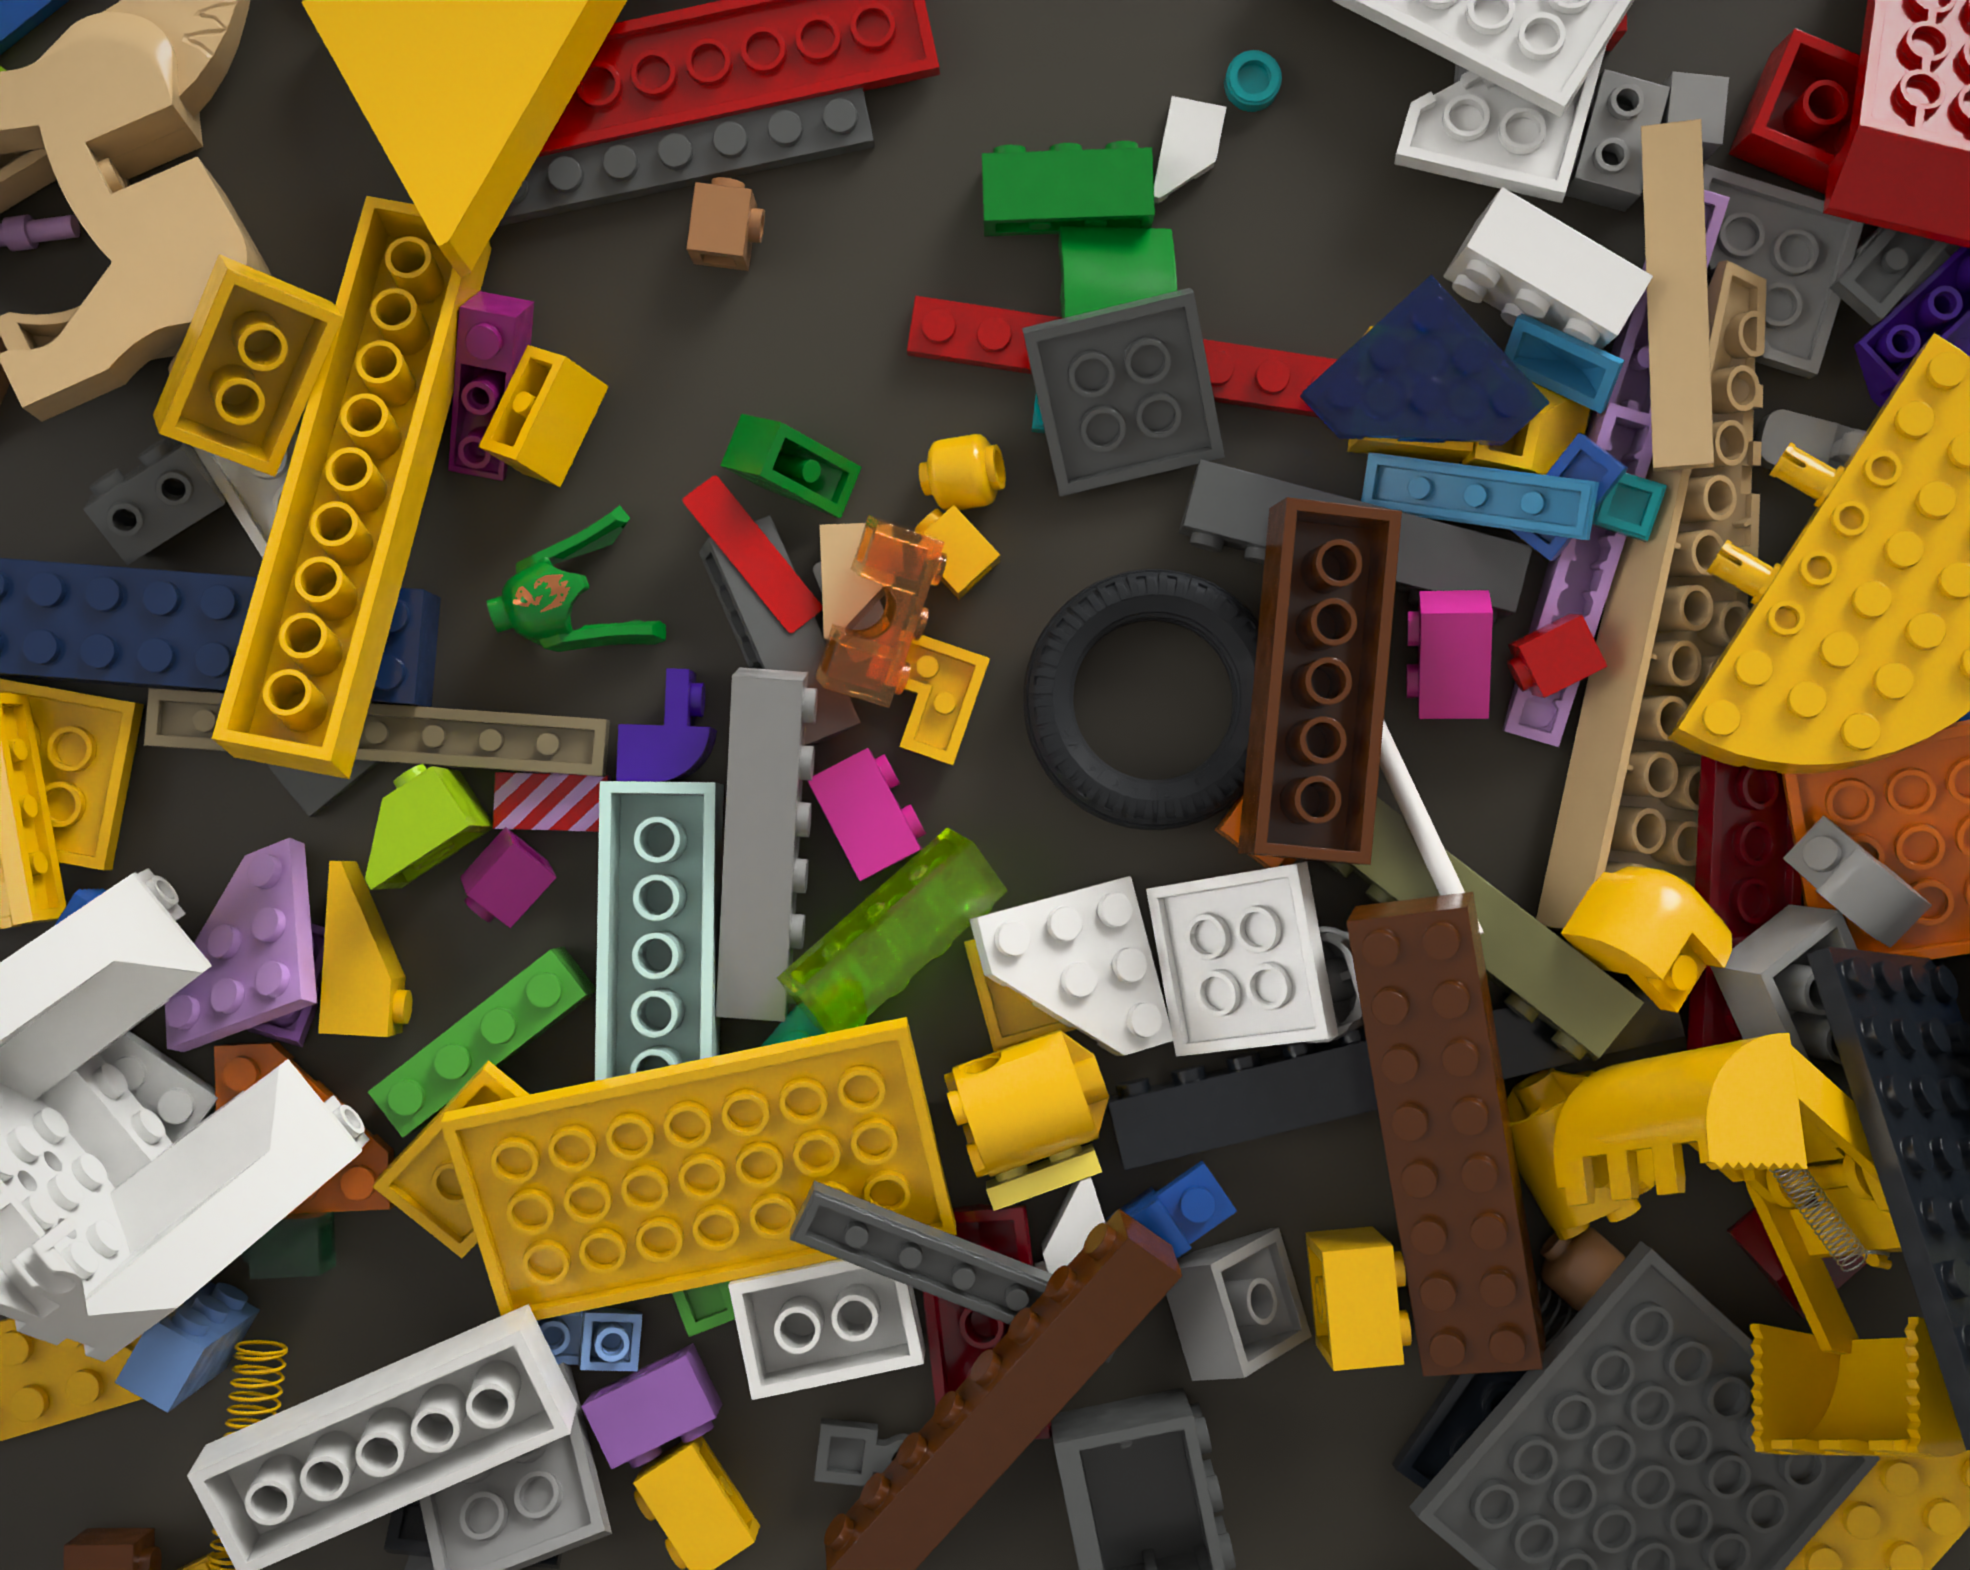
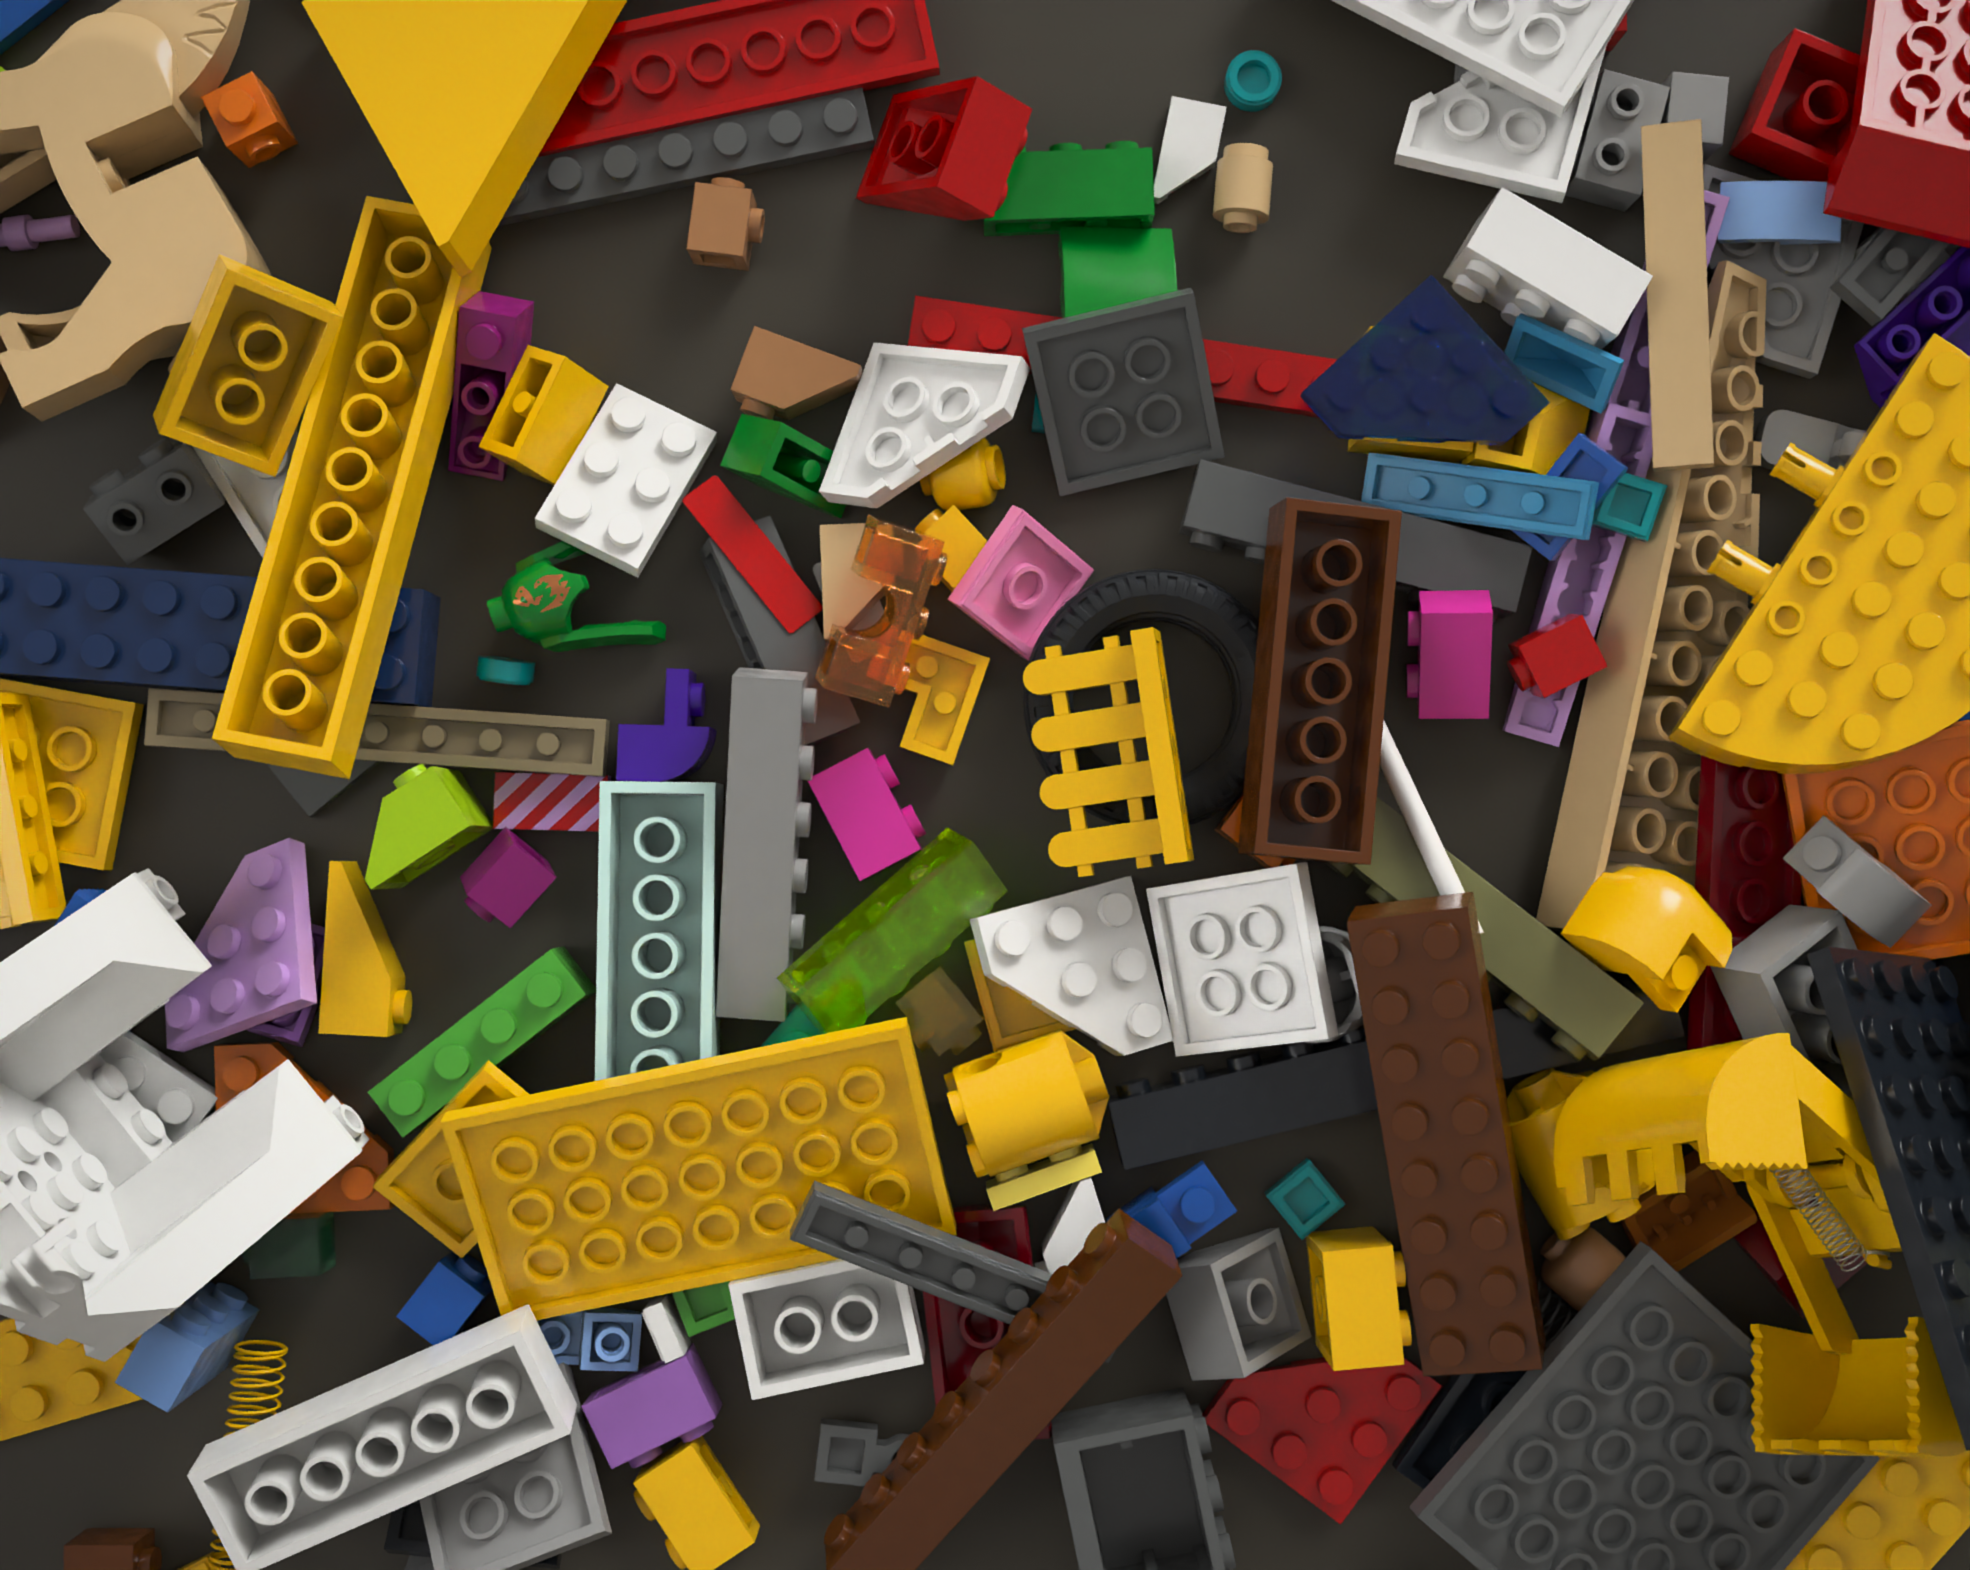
none -> orange brick [201,71,298,168]
none -> blue brick [396,1251,493,1345]
none -> teal tile [476,655,536,685]
none -> white plate [535,383,717,578]
none -> white tile [641,1293,691,1364]
none -> medium nougat slope [730,326,863,420]
none -> white plate [819,343,1030,509]
none -> red slope [855,76,1033,221]
none -> clear yellow brick [895,964,984,1056]
none -> bright pink tile [948,505,1094,661]
none -> yellow fence [1023,627,1194,877]
none -> red plate [1202,1356,1442,1525]
none -> tan brick [1213,143,1273,233]
none -> teal tile [1264,1158,1346,1240]
none -> dark orange bracket [1620,1150,1758,1272]
none -> light blue slope [1718,181,1842,245]

